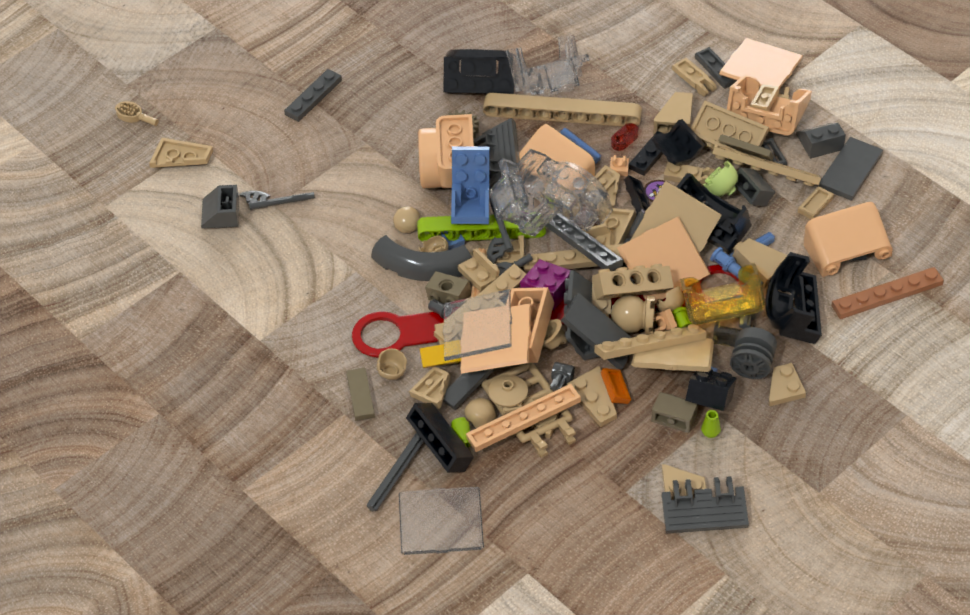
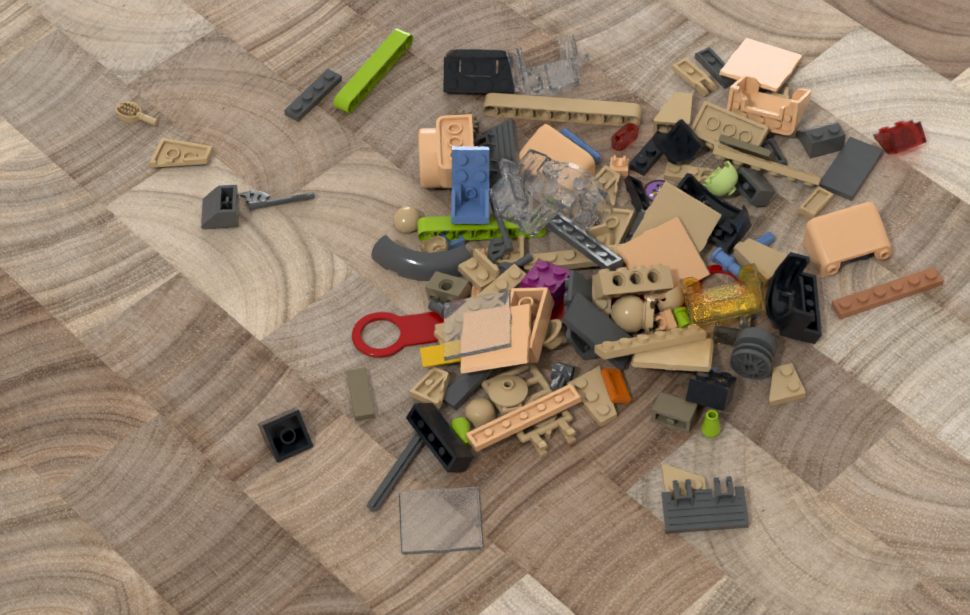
tan hair [376,348,407,380] -> none
tan plate [750,84,779,111] -> none
none -> black slope [258,408,313,462]
none -> lime beam [333,29,413,114]
none -> clear red slope [873,119,927,154]

